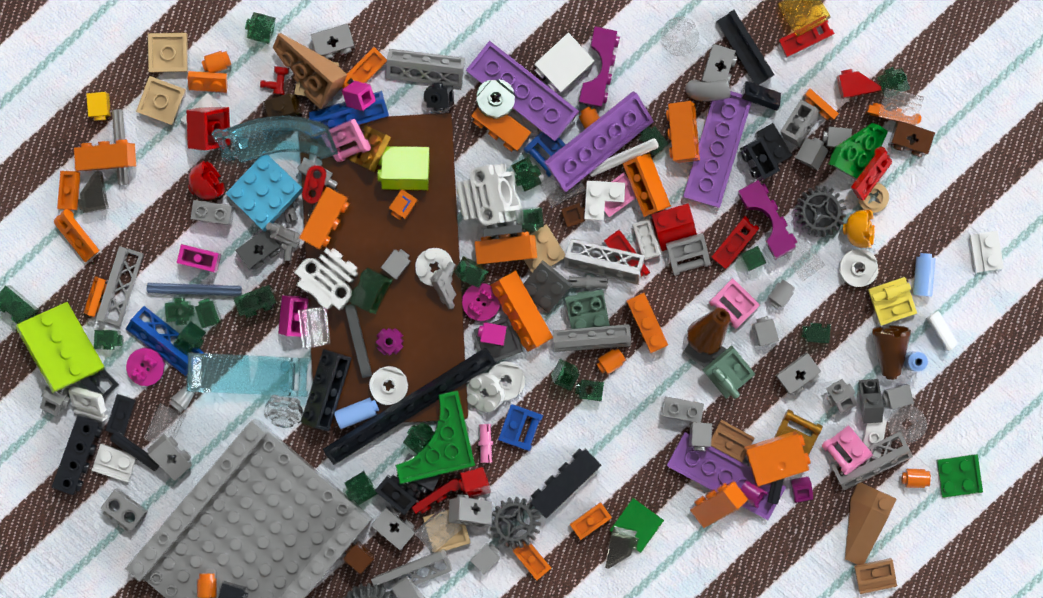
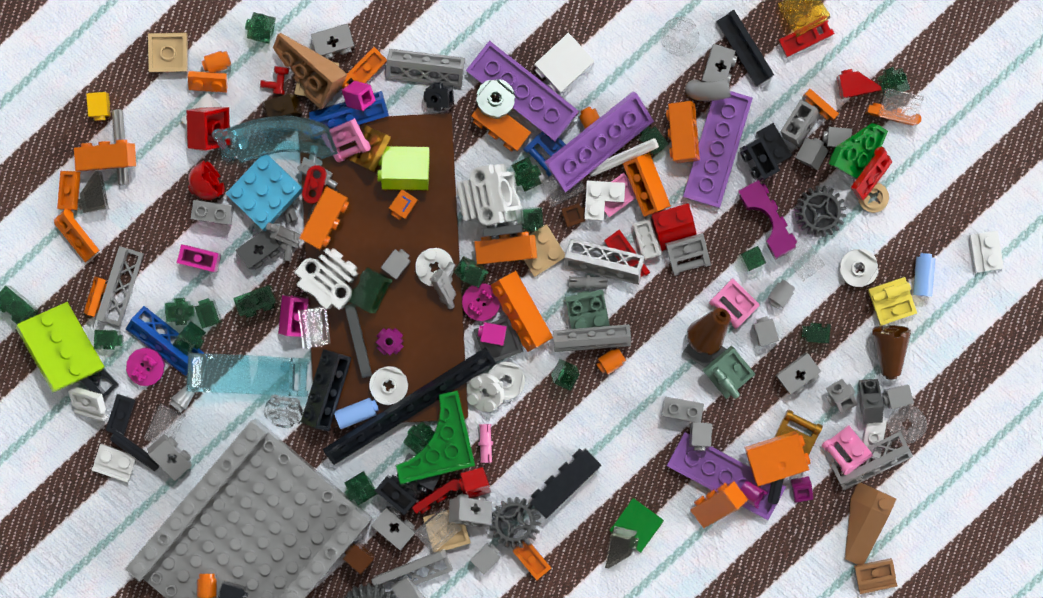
light grey brick [40,386,71,416] -> none
black brick [51,415,103,495] -> none
light grey brick [101,488,148,531] -> none
tan plate [136,76,186,126] -> none
sand blue axle [147,283,242,296] -> none
blue plate [498,404,543,451] -> none
dark grey plate [524,260,572,314] -> none
orange plate [570,502,612,540] -> none
clear green brick [575,379,604,401] -> none
magenta arch [579,26,620,108] -> none
orange brick [626,293,668,353] -> none
red plate [711,216,759,269] -> none
medium nougat plate [711,420,755,462] -> none
black plate [742,81,781,111] -> none
light orange cylinder [843,209,875,248] -> none
reddish brown brick [889,121,935,157] -> none
orange brick [902,469,931,488] -> none
light blue brick [903,351,928,372] -> none
white slope [926,311,957,351] -> none
green piece [937,454,983,498] -> none

